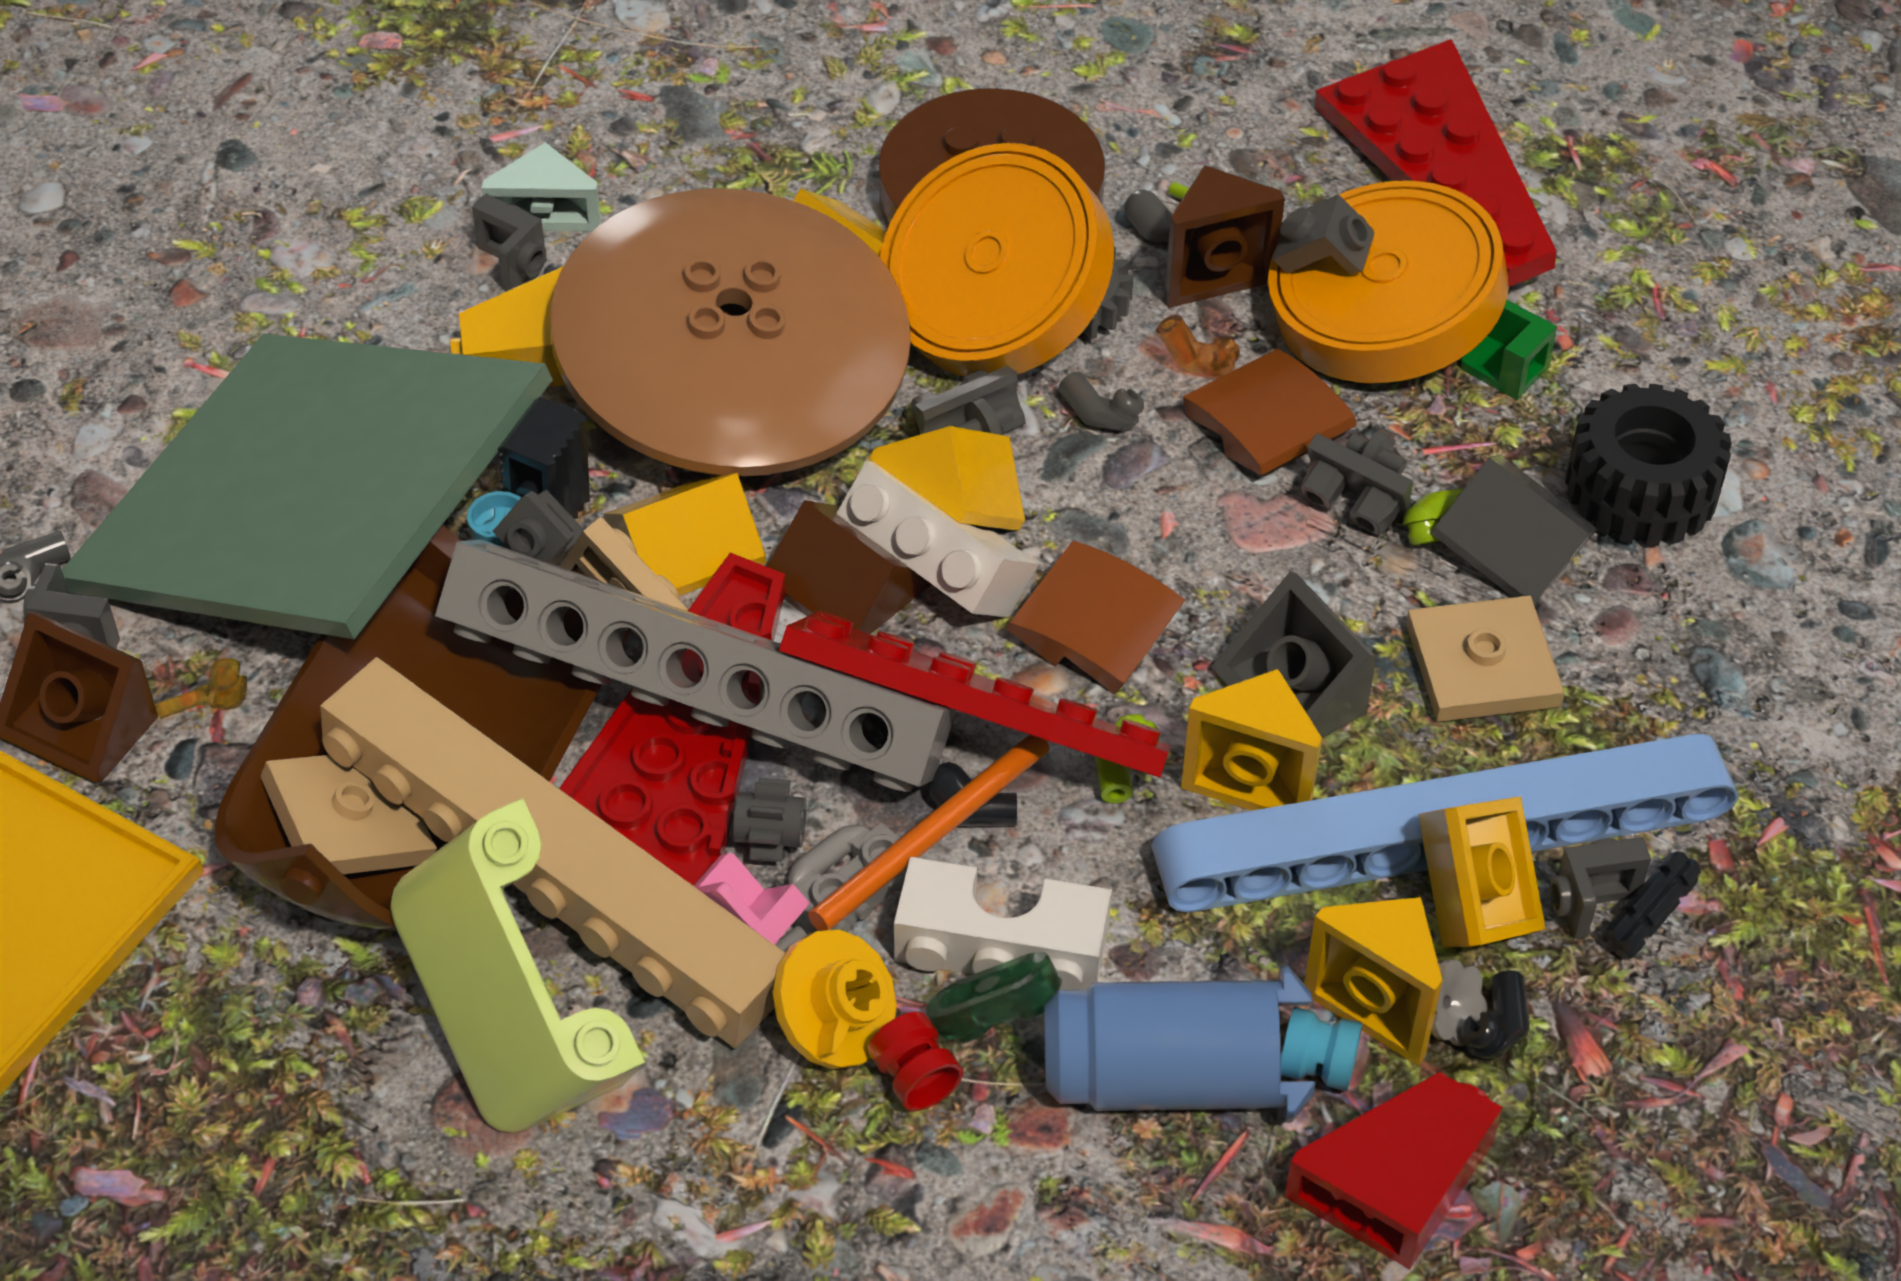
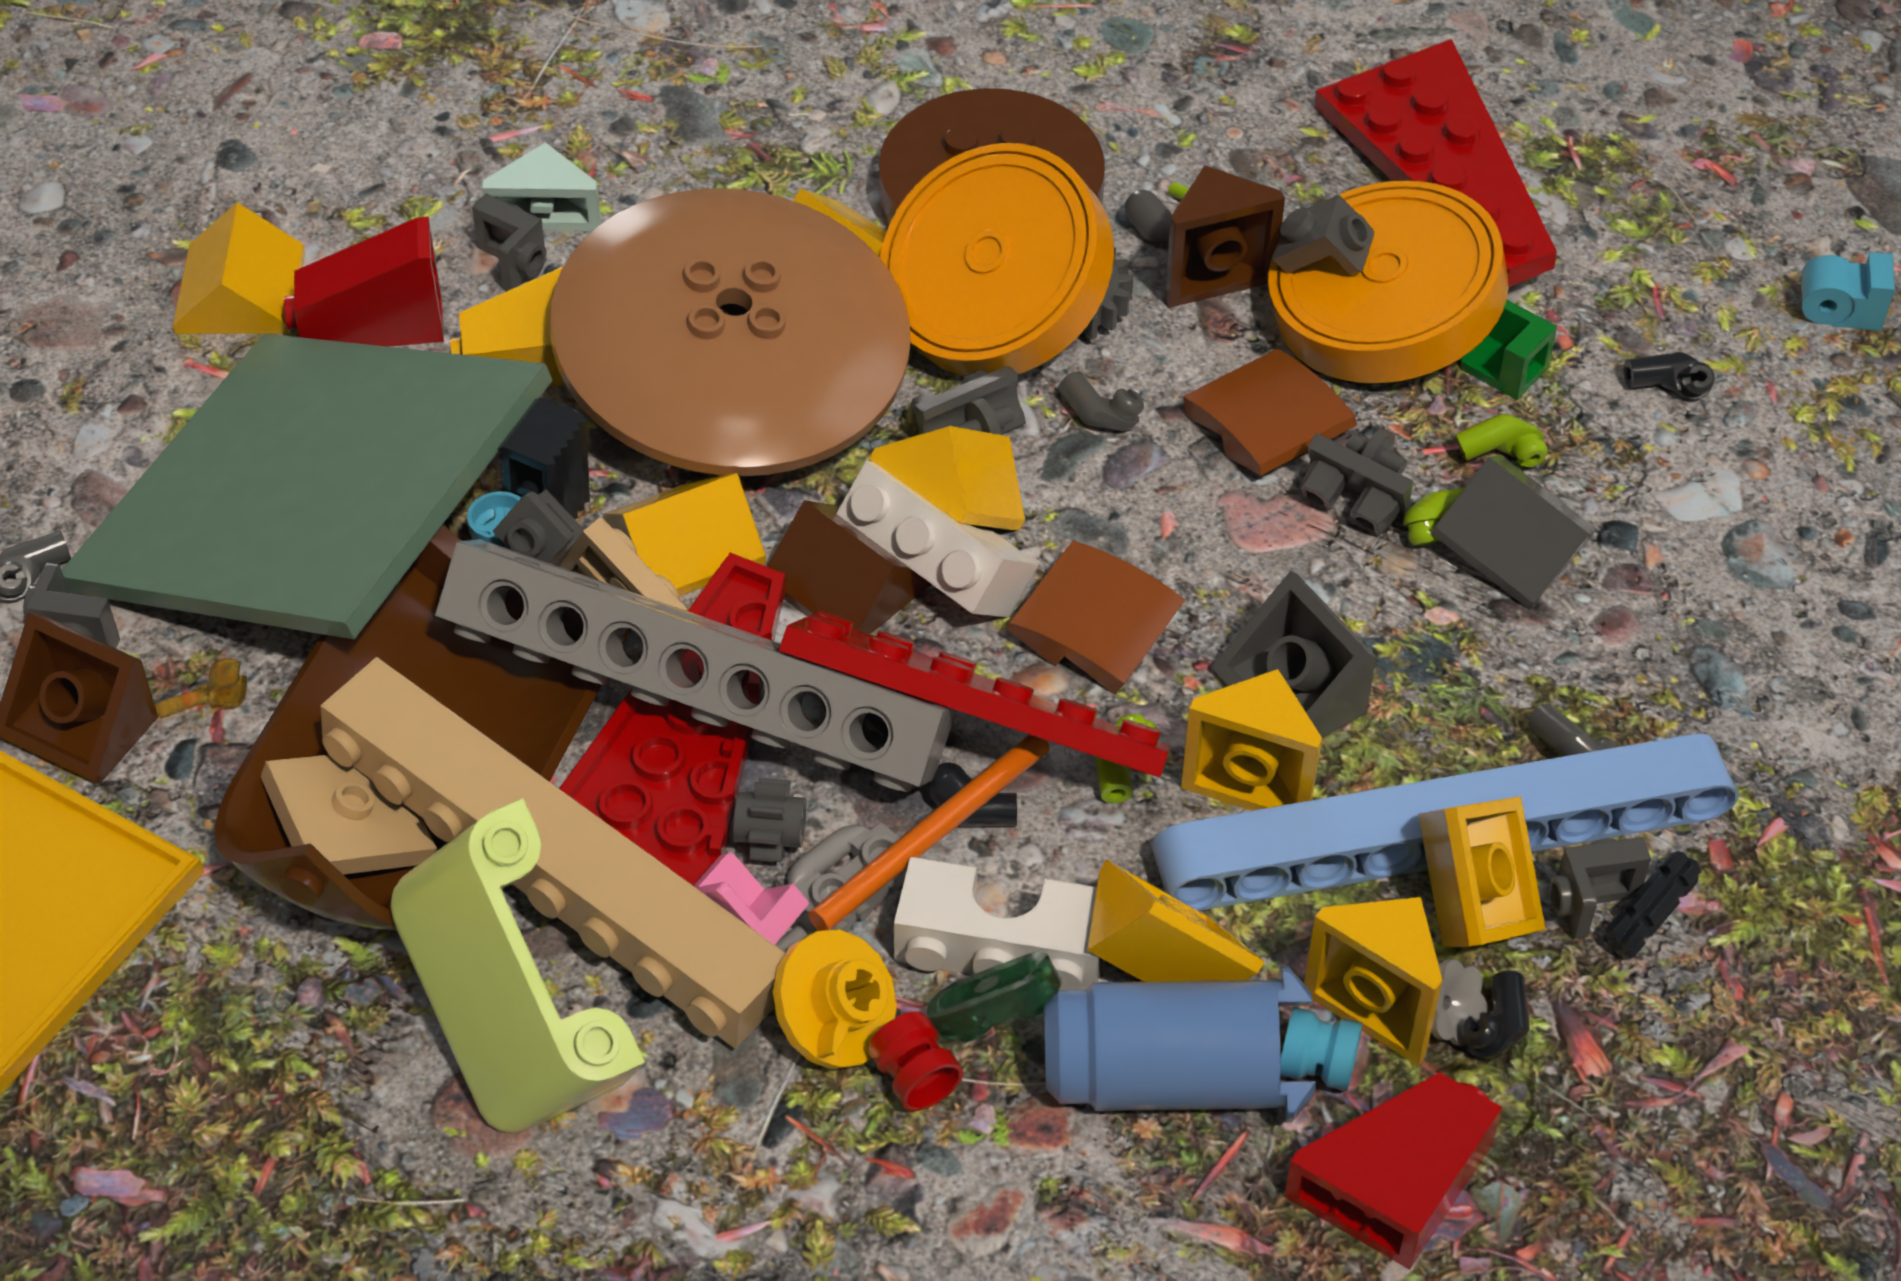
clear orange arm [1156,314,1240,378] -> none
tan plate [1406,595,1565,722] -> none
black tyre [1565,383,1732,546] -> none
none -> yellow slope [173,202,305,334]
none -> red slope [284,216,444,347]
none -> yellow slope [1087,859,1265,982]
none -> lime arm [1454,414,1548,467]
none -> dark grey arm [1528,704,1618,757]
none -> black arm [1624,352,1715,399]
none -> medium azure leg [1801,252,1895,331]

